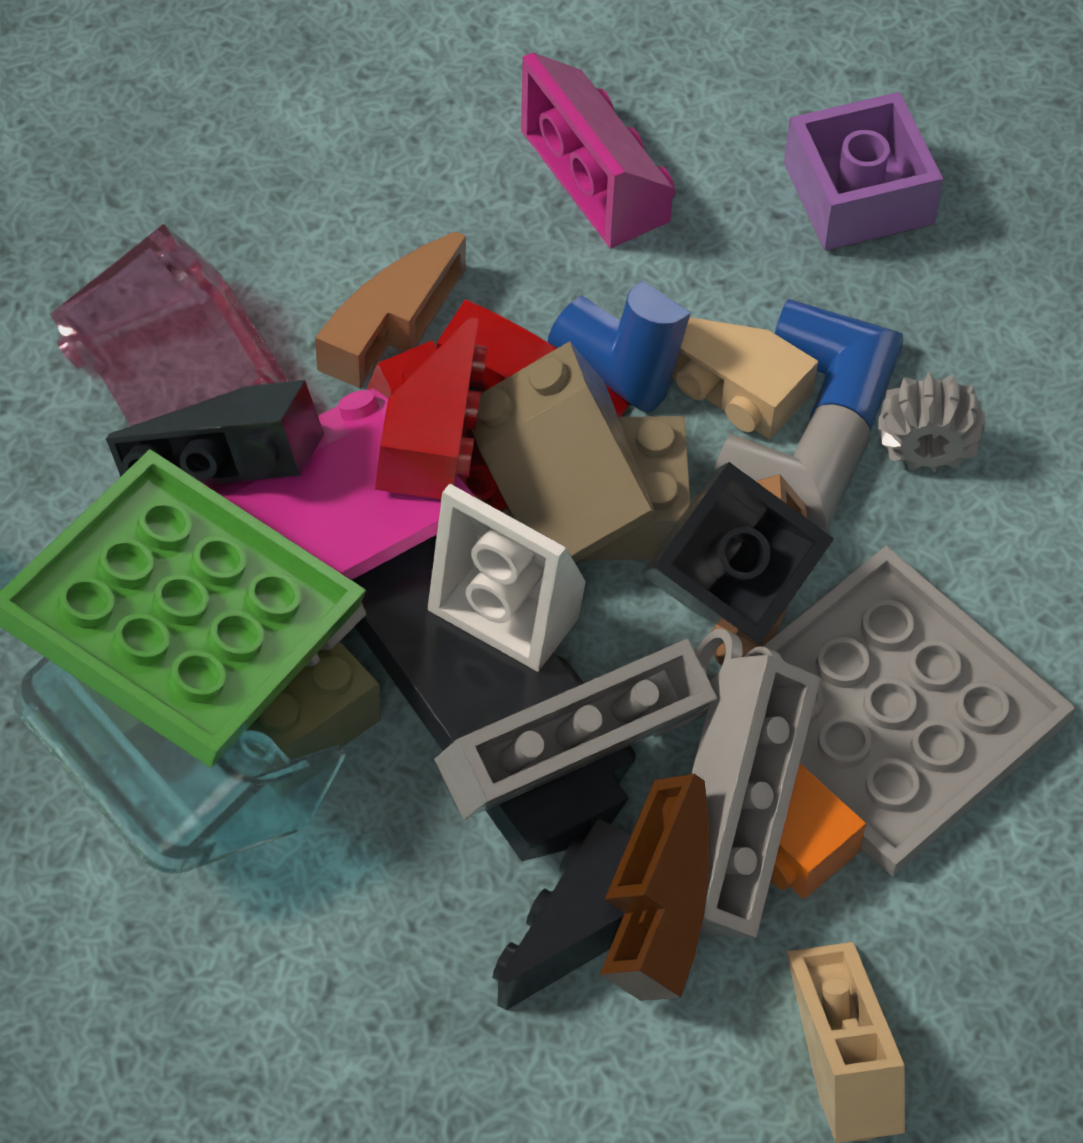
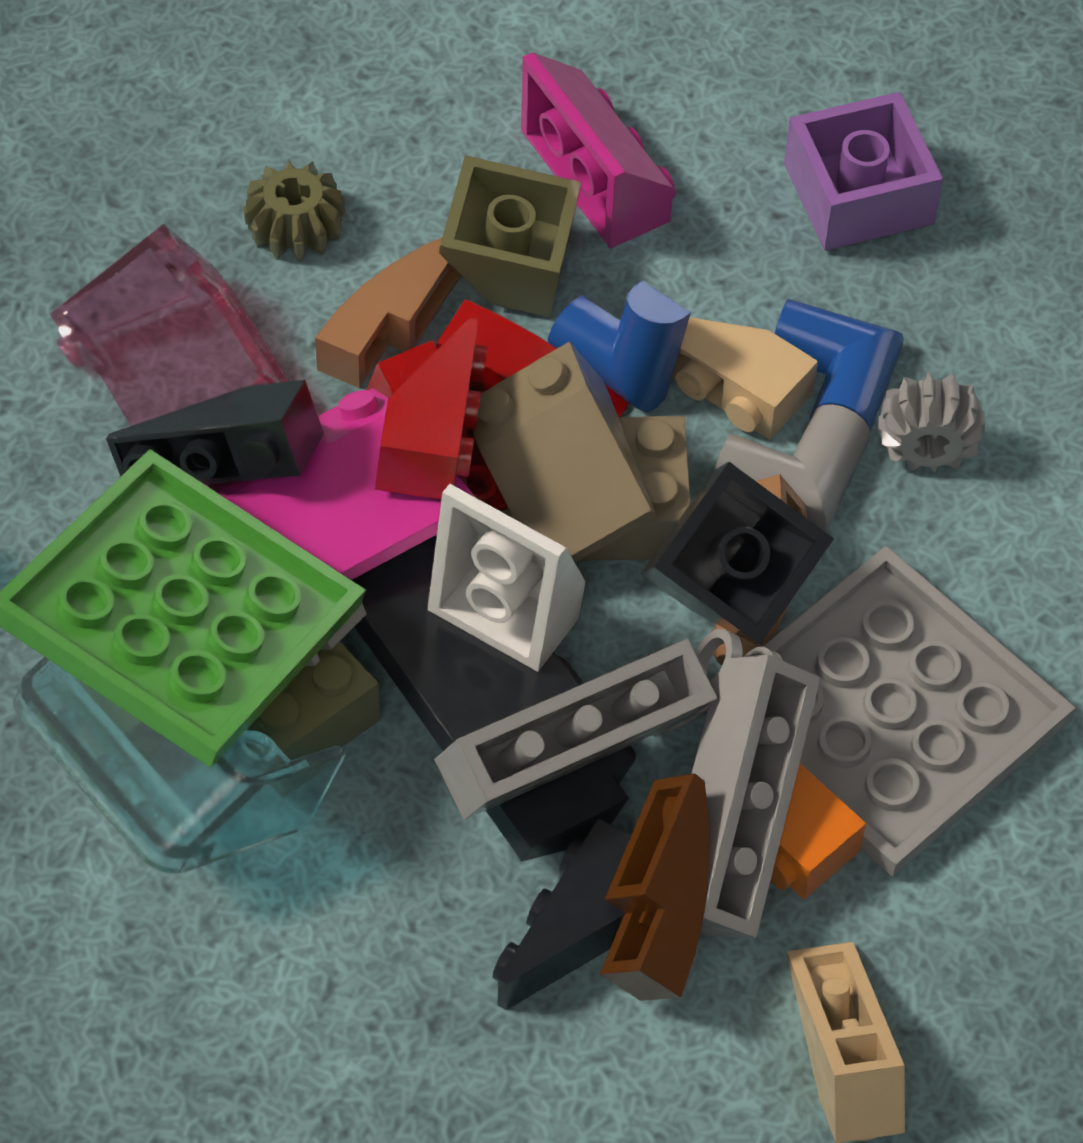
none -> olive gear [243,159,345,262]
none -> olive slope [439,155,582,317]

